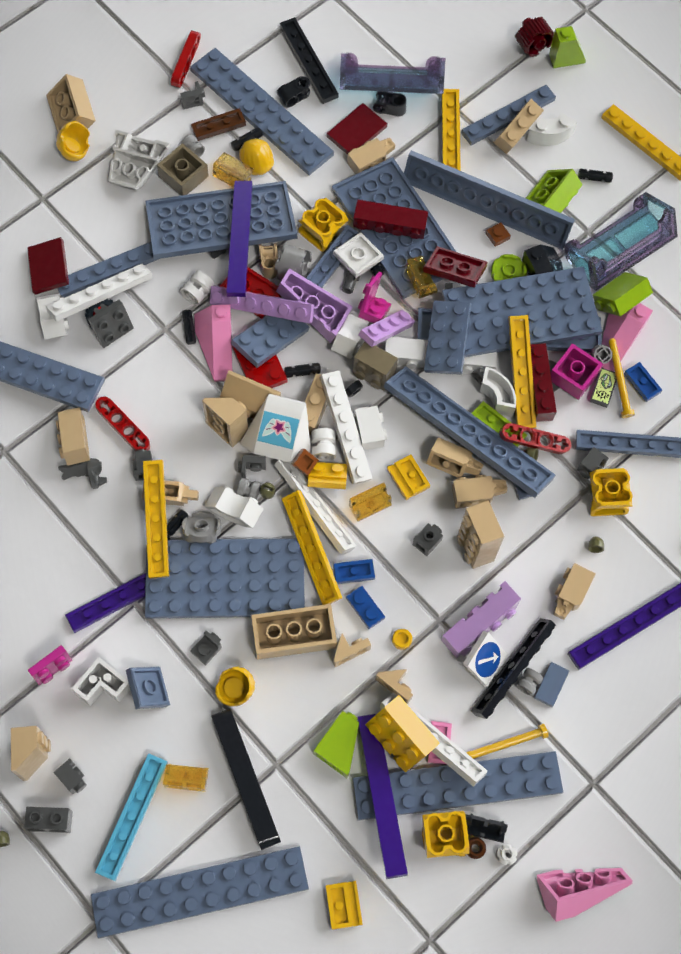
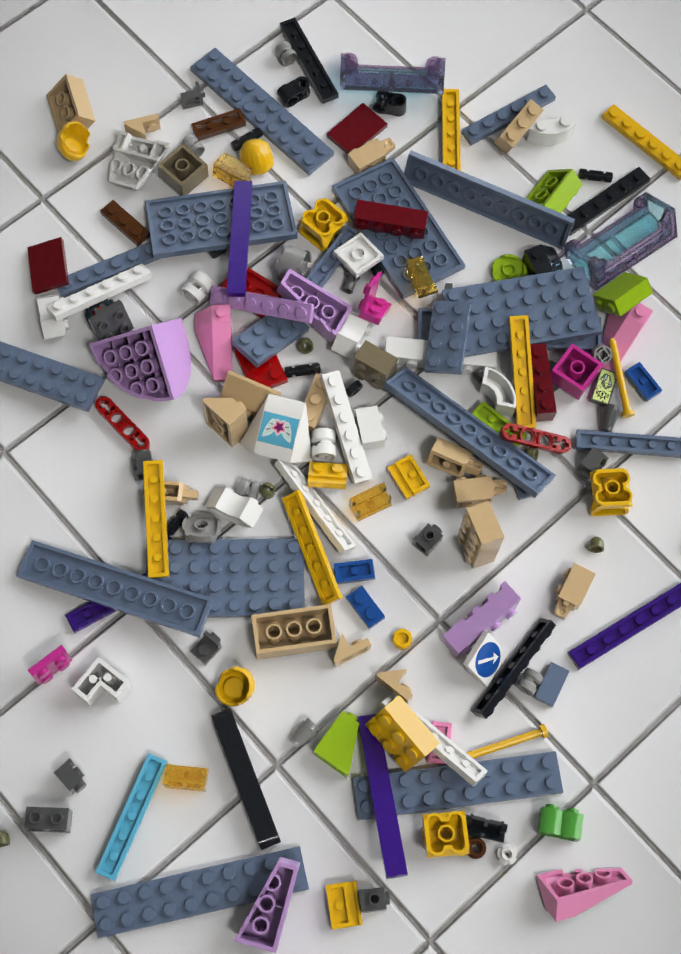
tan slope [11,726,51,781] -> none
tan brick [56,407,90,466] -> none
dark grey hair [58,458,107,489] -> none
sand blue tile [125,667,170,709] -> none
red beam [171,30,201,88] -> none
black axle [182,310,196,345] -> none
dark grey bracket [238,455,266,478] -> none
tan piece [259,243,278,279] -> none
dark orange plate [291,449,319,476] -> none
lavender plate [358,310,415,347] -> none
dark red tile [423,246,488,288] -> none
dark orange plate [485,222,511,247] -> none
dark red brick [515,17,554,57] -> none
lime slope [549,26,586,69] -> none
none -> sand blue plate [16,540,214,638]
none -> lavender brick [89,318,191,401]
none -> reddish brown plate [100,200,150,247]
none -> tan slope [123,113,161,139]
none -> lavender wedge [234,857,301,953]
none -> light grey wheel [275,41,298,66]
none -> light grey cone [289,718,320,748]
none -> olive hinge [298,337,313,354]
none -> dark grey brick [358,887,390,913]
none -> bright green brick [537,804,584,842]
none -> black plate [567,167,651,236]
none -> dark grey cone [601,404,620,432]

